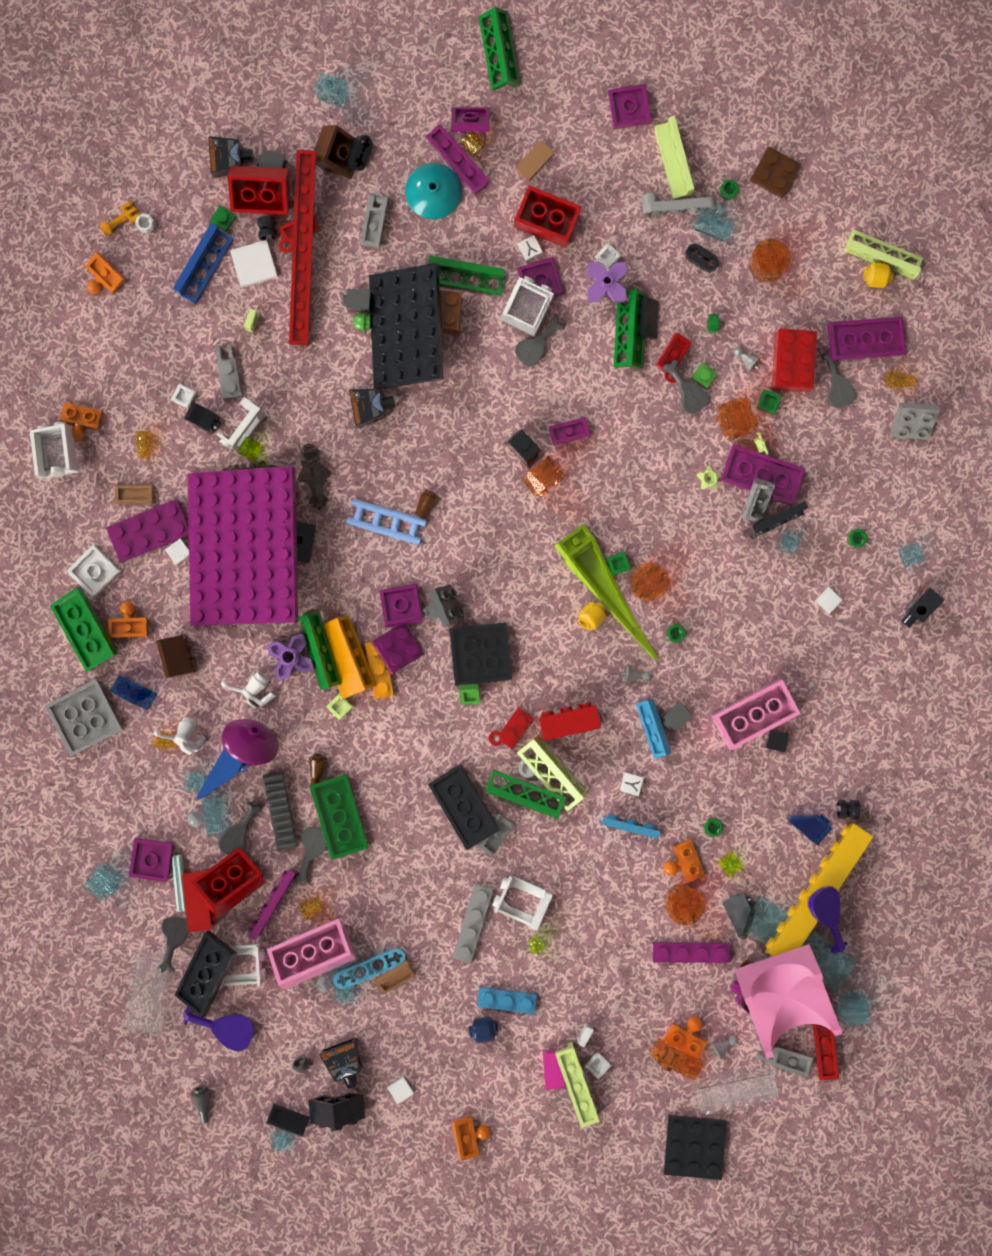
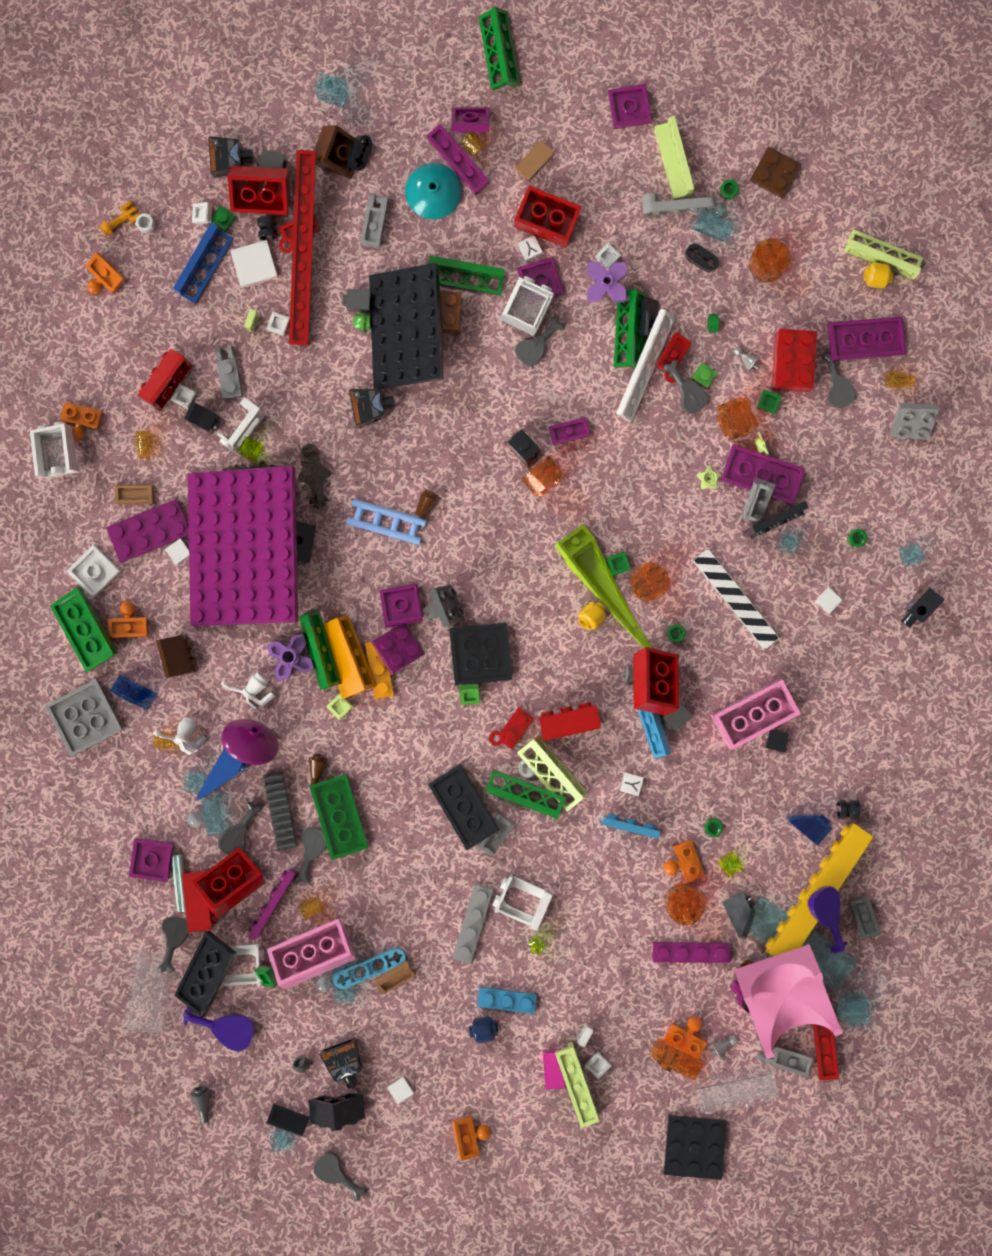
clear light blue head [83,863,123,900] -> none
none -> red slope [137,348,193,411]
none -> white tile [192,202,213,224]
none -> green plate [254,966,278,988]
none -> white tile [266,312,290,337]
none -> dark grey piece [314,1151,367,1201]
none -> white tile [616,309,675,422]
none -> red brick [633,647,680,716]
none -> tile [692,549,779,650]
none -> dark grey plate [849,896,881,940]

